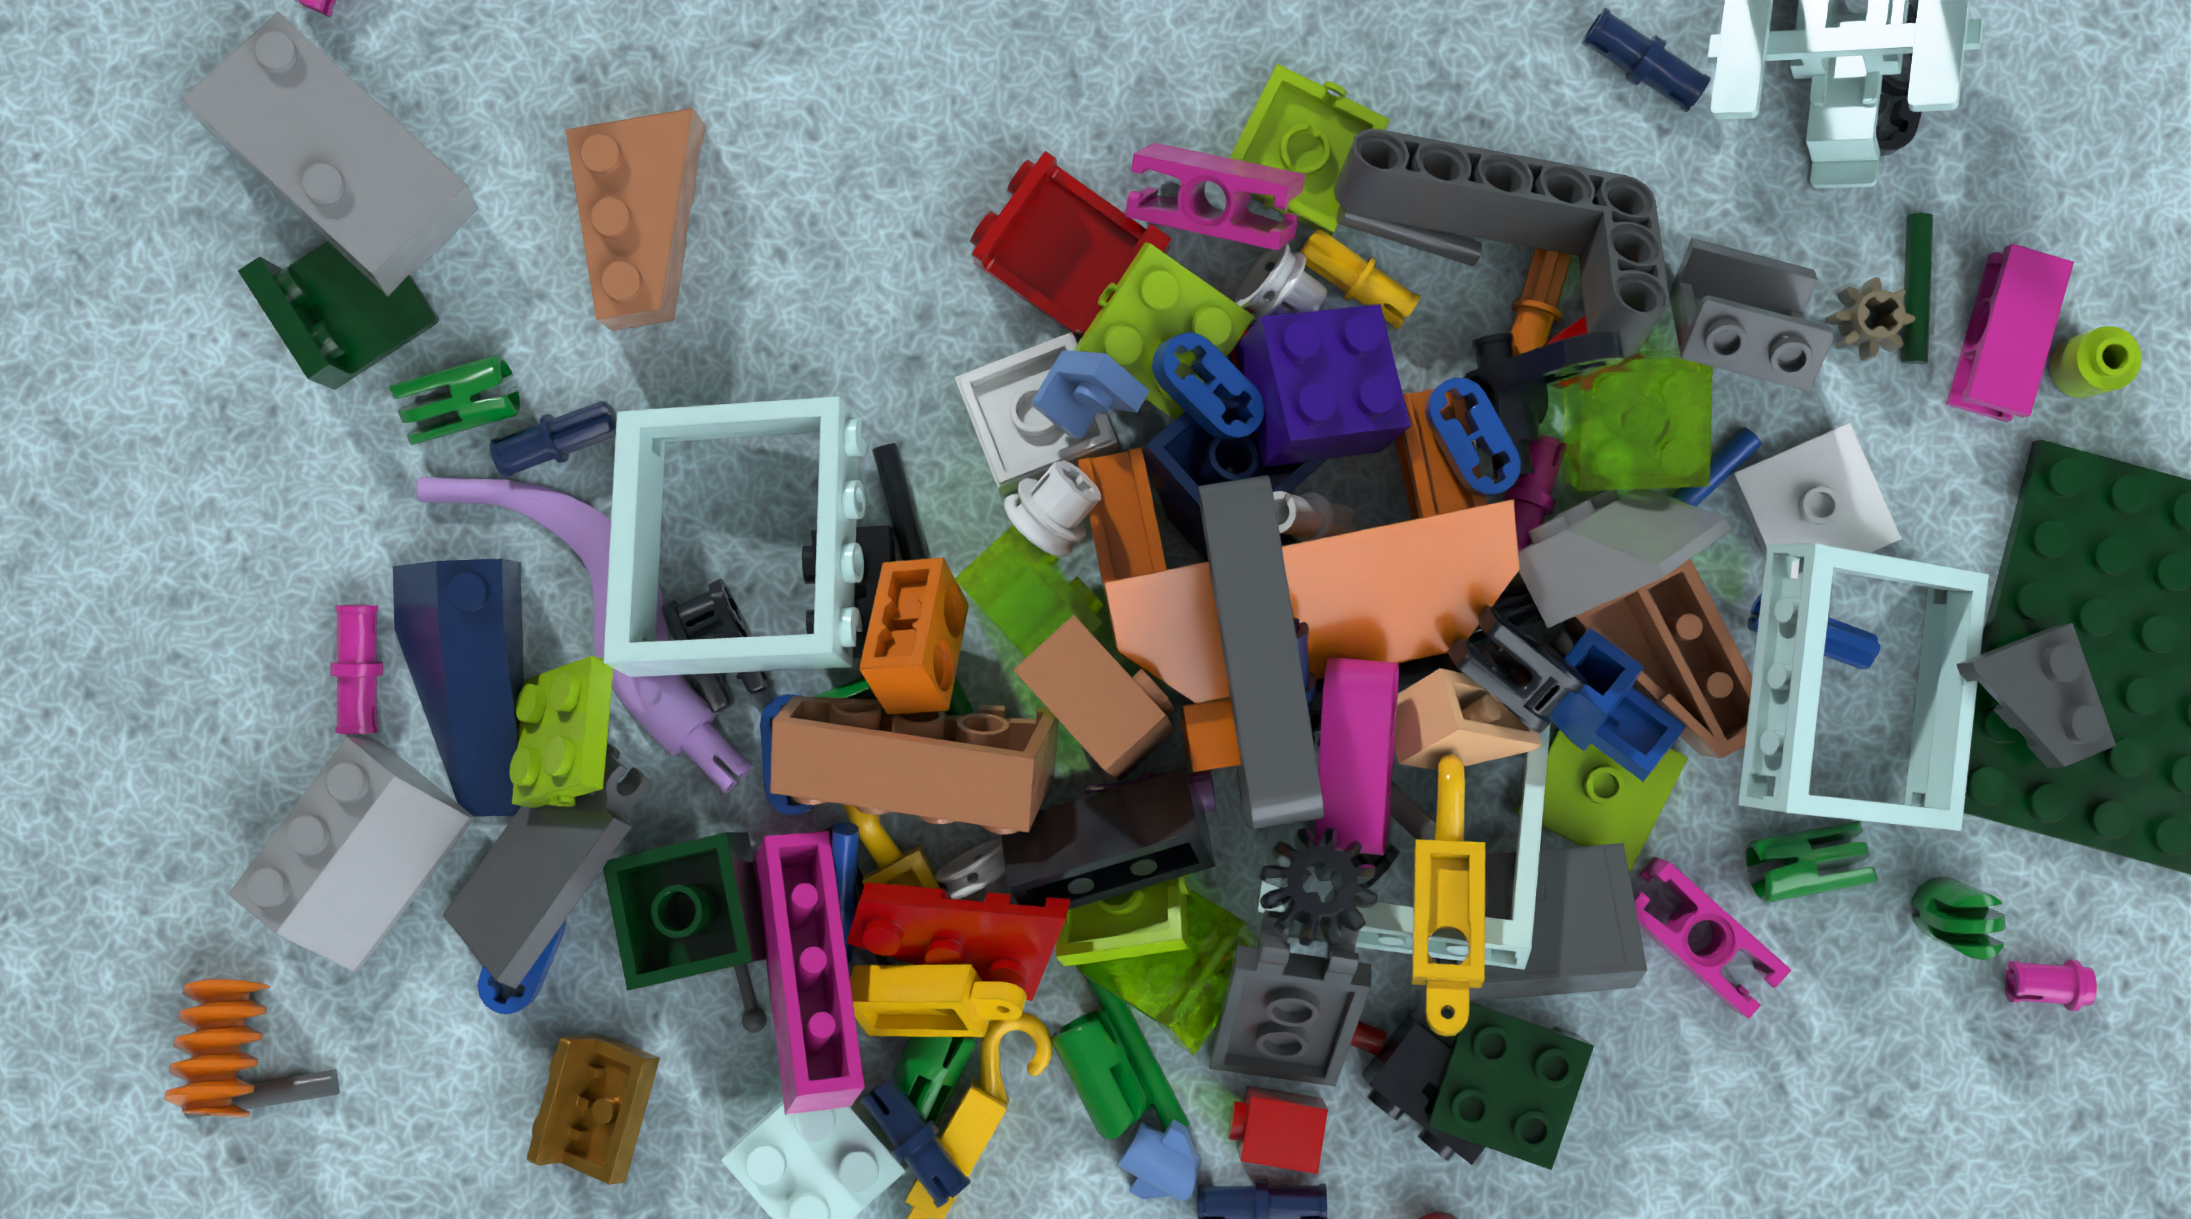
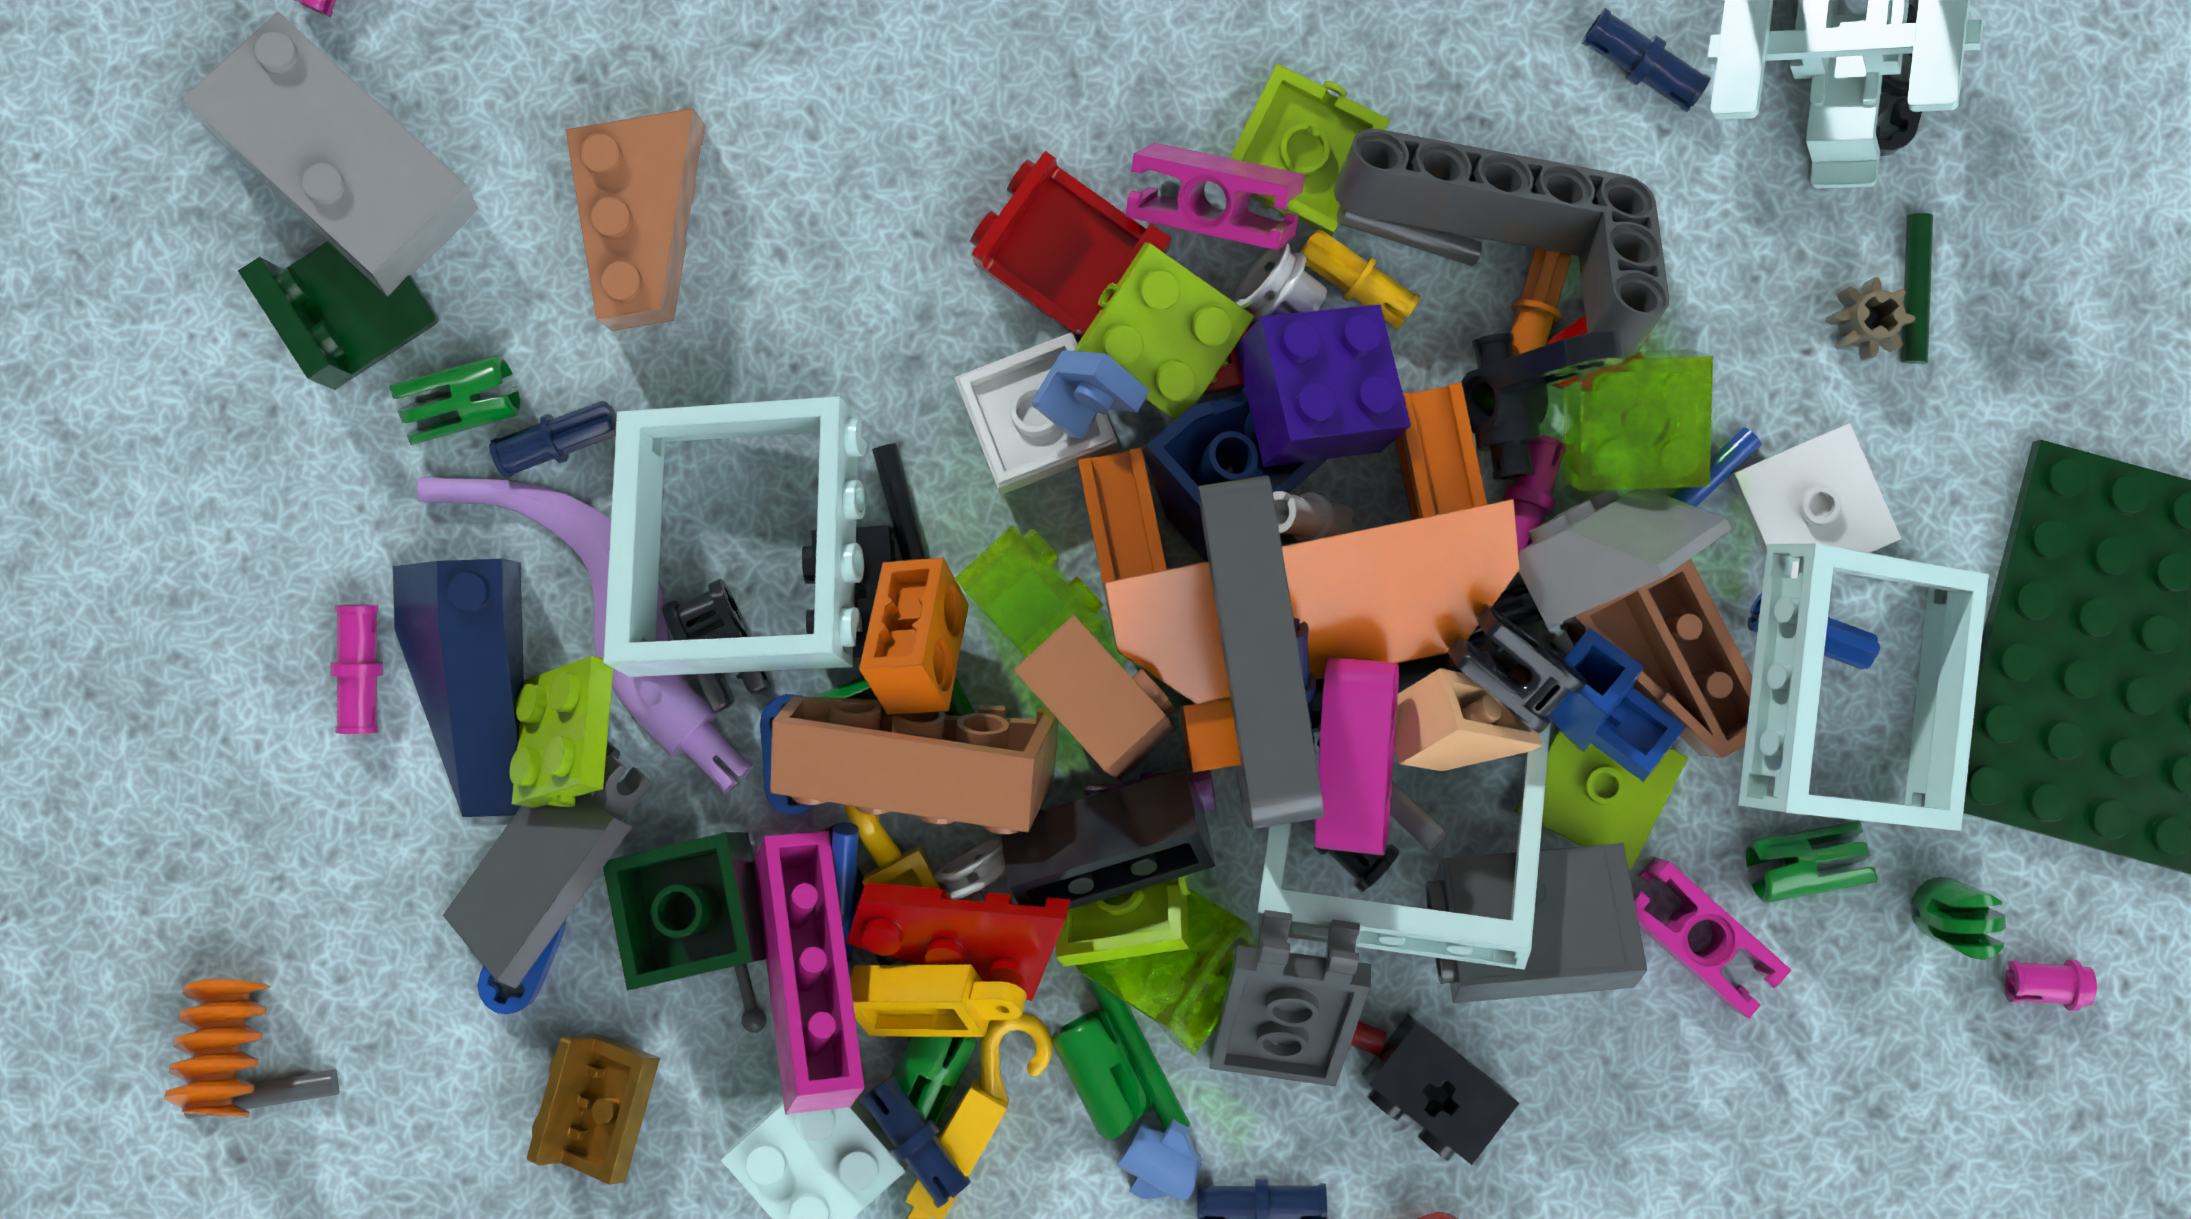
light grey slope [228,737,475,972] -> none
white piece [1004,460,1101,557] -> none
blue beam [1152,332,1265,440] -> none
red brick [1228,1086,1328,1174] -> none
black gear [1259,828,1378,946] -> none
yellow piece [1412,754,1485,1036] -> none
blue beam [1424,377,1521,497] -> none
dark green bracket [1428,1002,1594,1170] -> none
dark grey panel [1669,238,1834,392] -> none
dark pink piece [1946,244,2074,422] -> none
dark grey wing [1956,623,2116,768] -> none
lime brick [2050,326,2142,398] -> none

